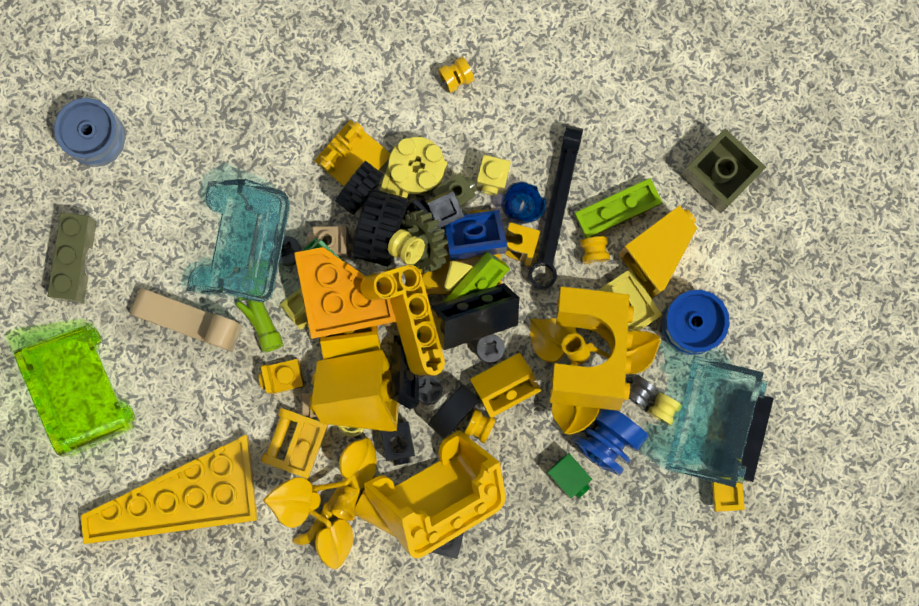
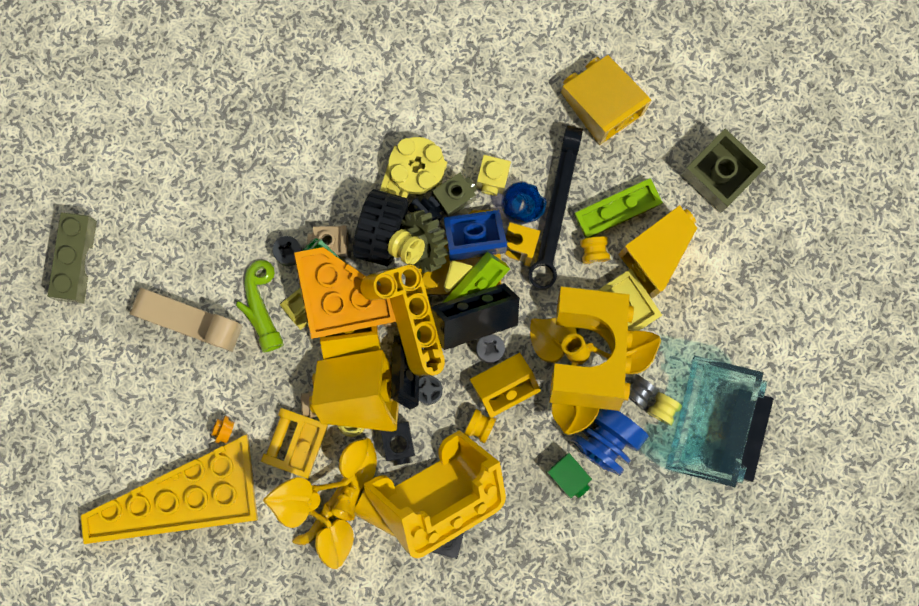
clear neon green windscreen [14,324,136,457] -> none
sand blue wheel [54,98,126,167] -> none
clear light blue windscreen [186,179,290,302] -> none
yellow bracket [258,359,305,395] -> none
yellow hinge [314,120,391,186] -> none
black tyre [335,161,384,215] -> none
black tile [426,189,464,228] -> none
black tyre [428,384,480,439] -> none
yellow wheel [438,56,475,93] -> none
blue wheel [661,290,730,355] -> none
yellow tile [711,481,745,512] -> none
none -> light orange plate [211,416,235,444]
none -> yellow slope [561,55,652,146]

